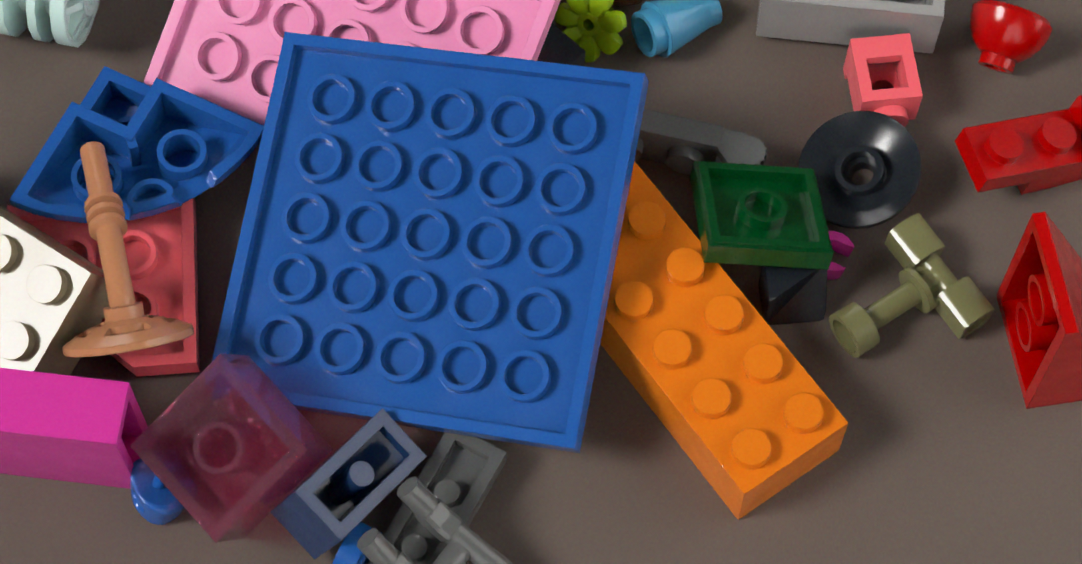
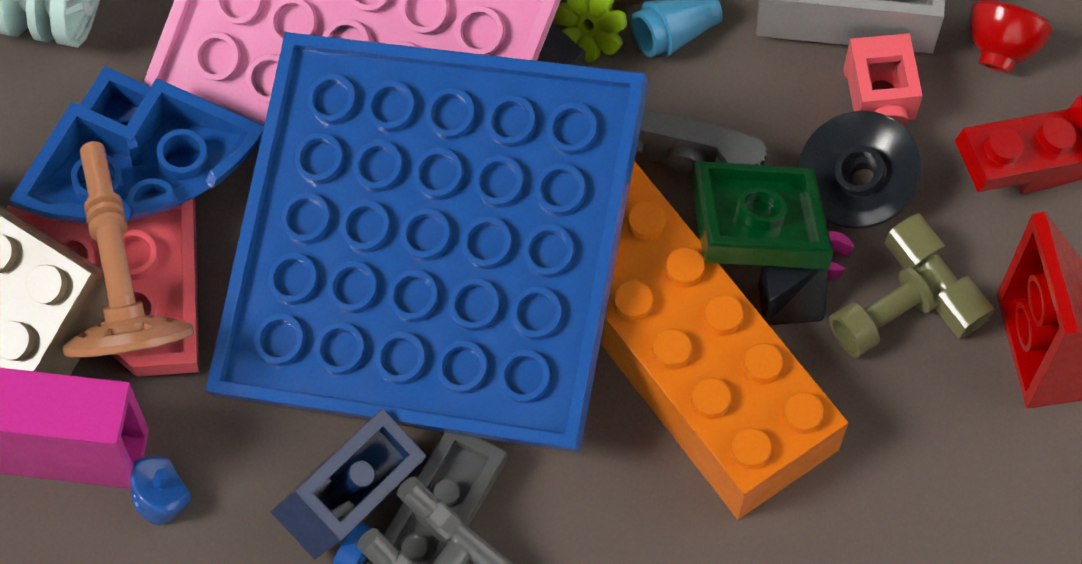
clear pink brick [130,353,333,543] -> none

